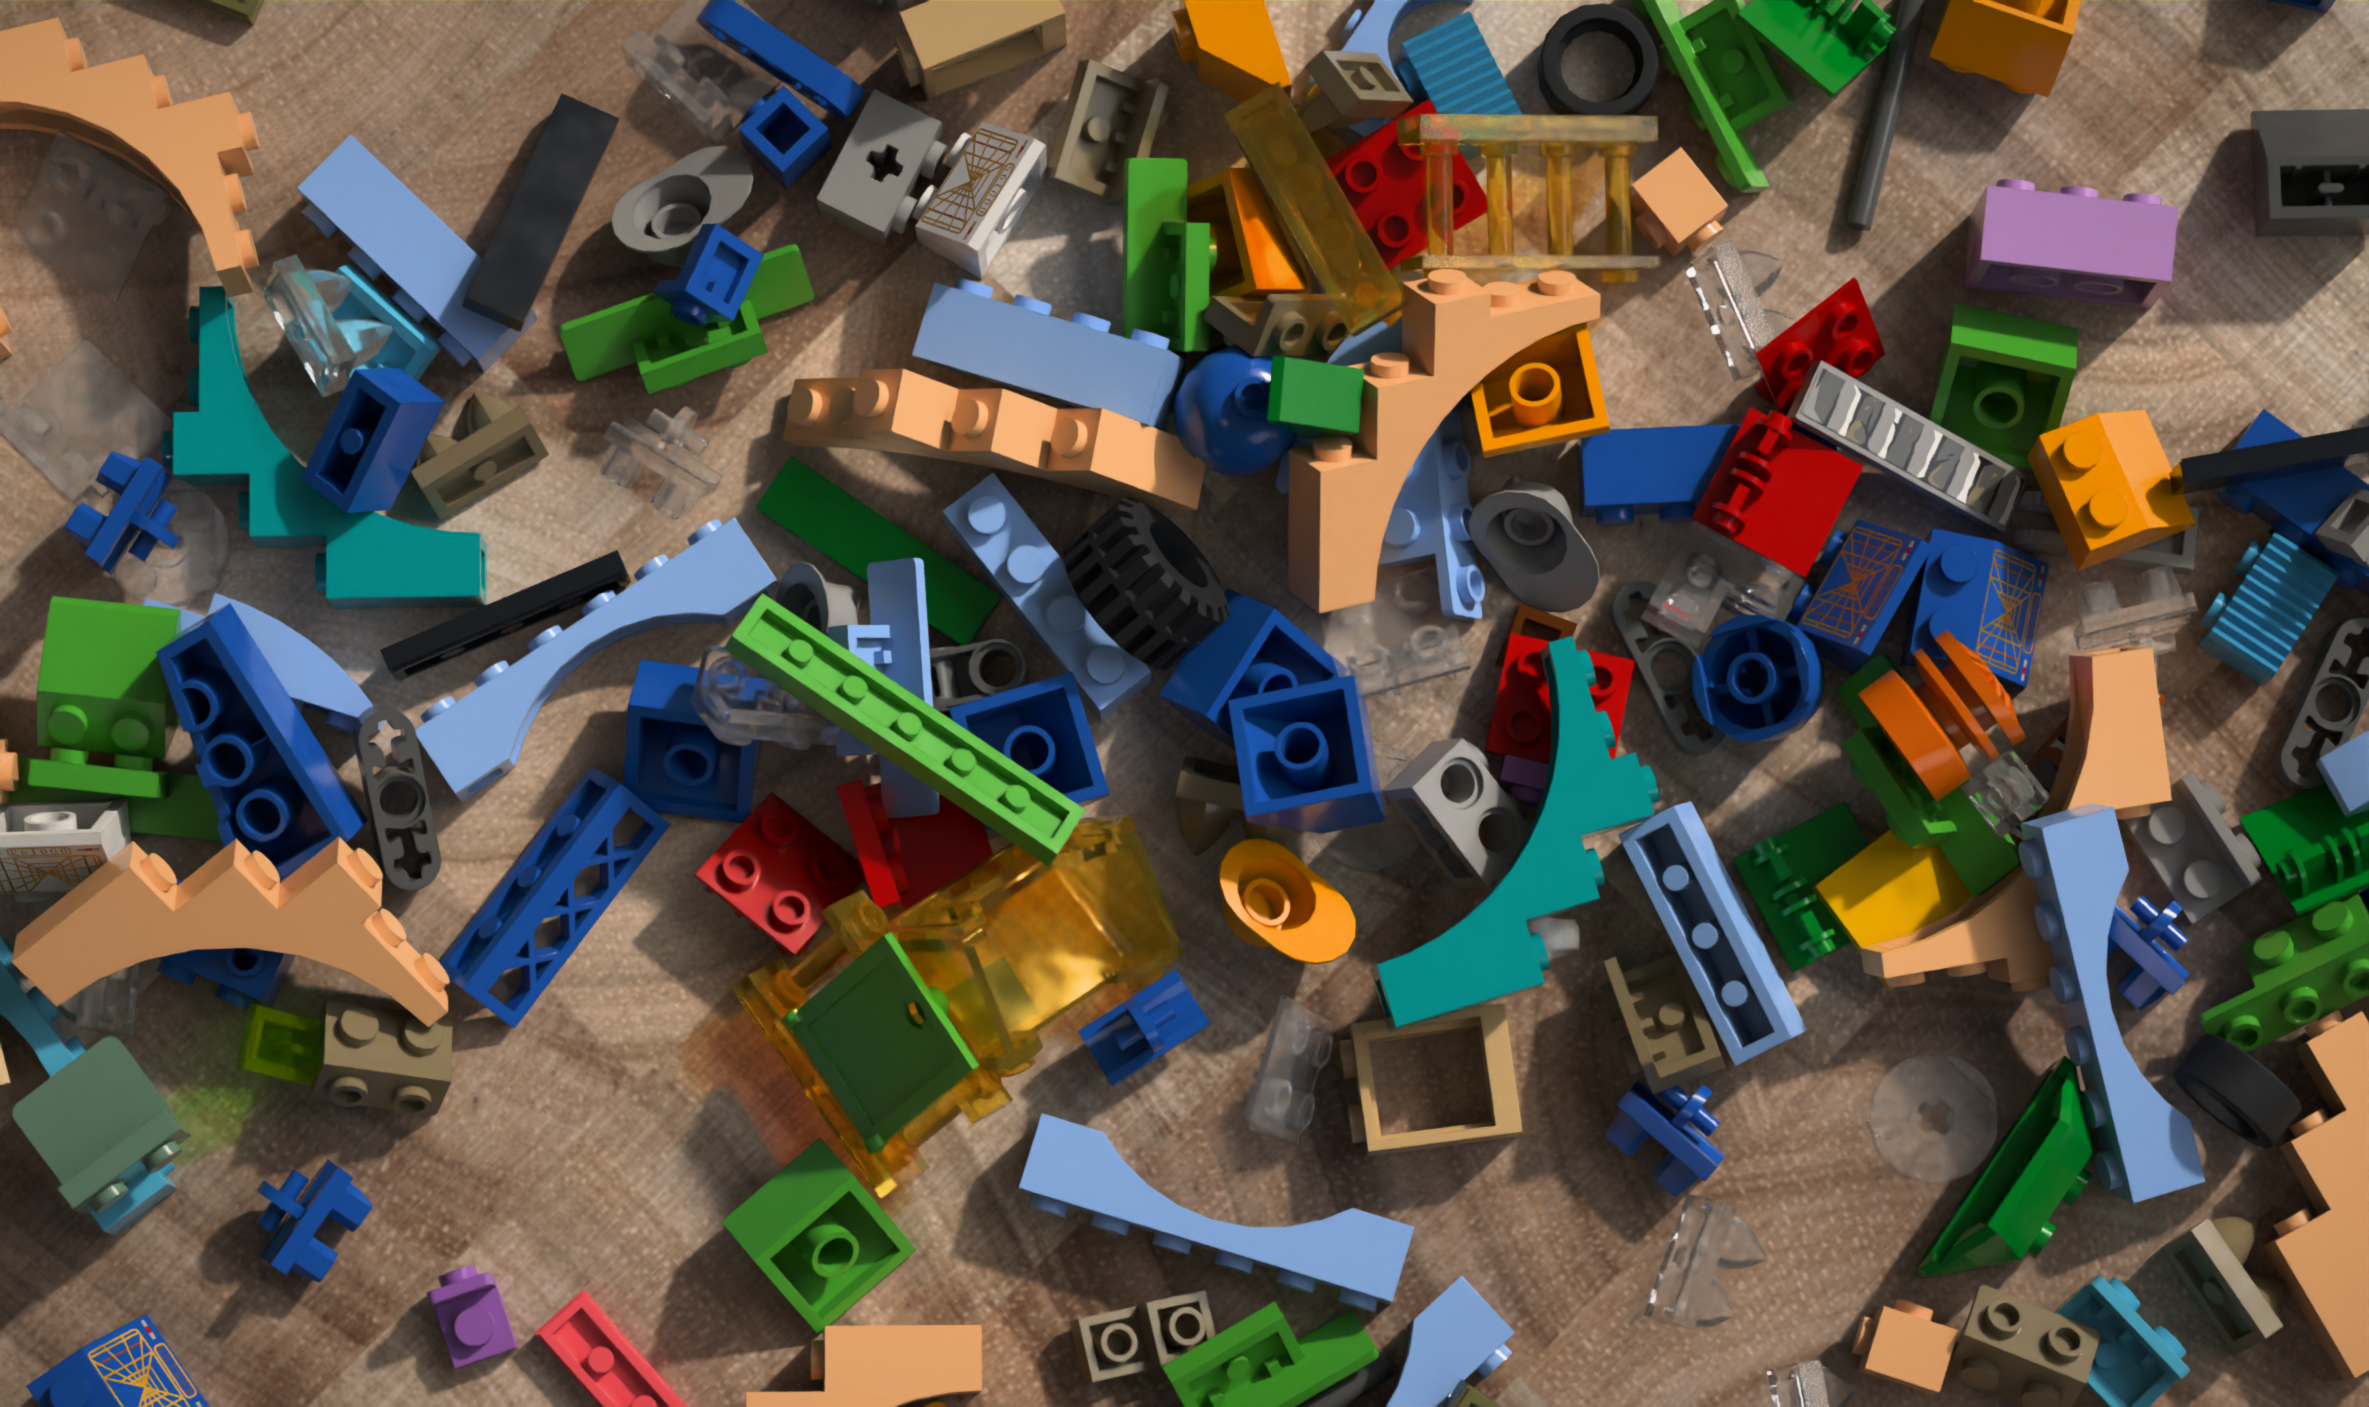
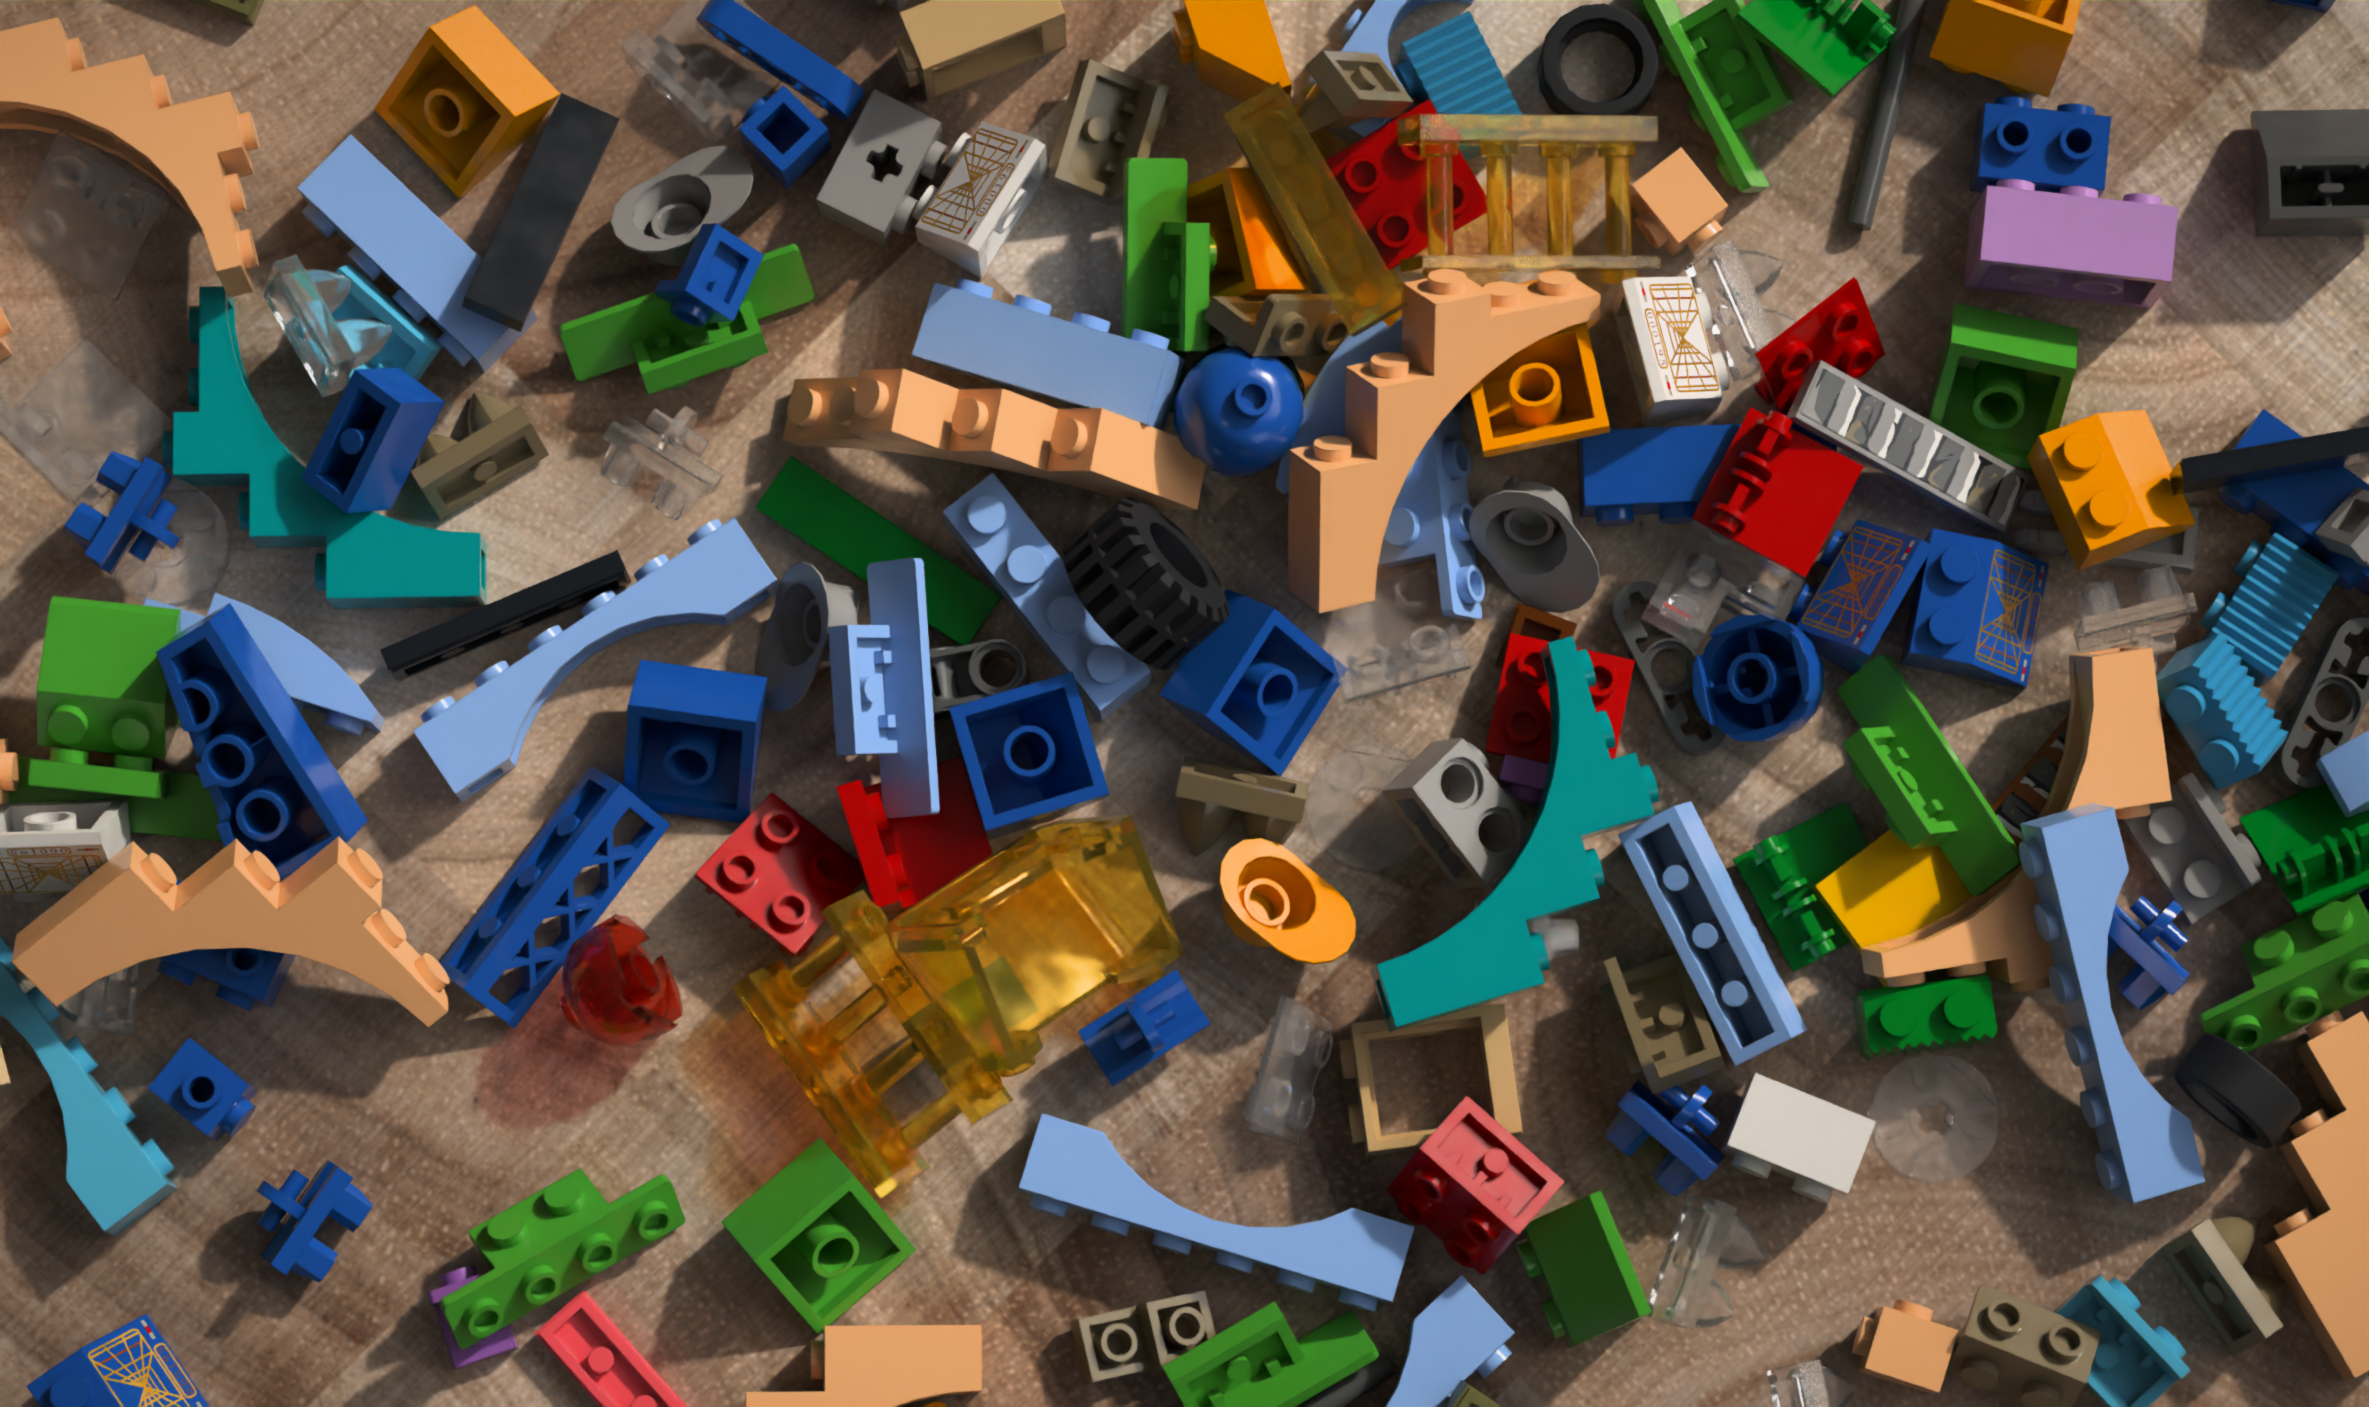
sand green bracket [12,1036,191,1215] -> none
clear neon green slope [235,1004,320,1088] -> none
dark tan bracket [311,999,453,1116] -> none
dark grey beam [353,705,441,890] -> none
clear bracket [691,646,840,750] -> none
bright green plate [724,593,1086,867] -> none
bright green container [781,932,980,1155] -> none
blue slope [1228,675,1385,834] -> none
green slope [1267,356,1364,439] -> none
orange wheel [1857,629,2026,802] -> none
green wedge [1912,1056,2093,1279] -> none
clear bracket [1960,750,2049,838] -> none
none -> blue brick [148,1037,258,1141]
none -> light orange slope [374,5,560,198]
none -> bright green bracket [439,1168,685,1349]
none -> clear red cylinder [560,914,683,1047]
none -> red bracket [1387,1096,1565,1275]
none -> bright green slope [1515,1190,1651,1348]
none -> white slope [1612,277,1729,428]
none -> white brick [1721,1073,1876,1203]
none -> green brick [1853,975,1998,1060]
none -> blue brick [1970,97,2111,198]
none -> dark azure brick [2156,633,2288,790]

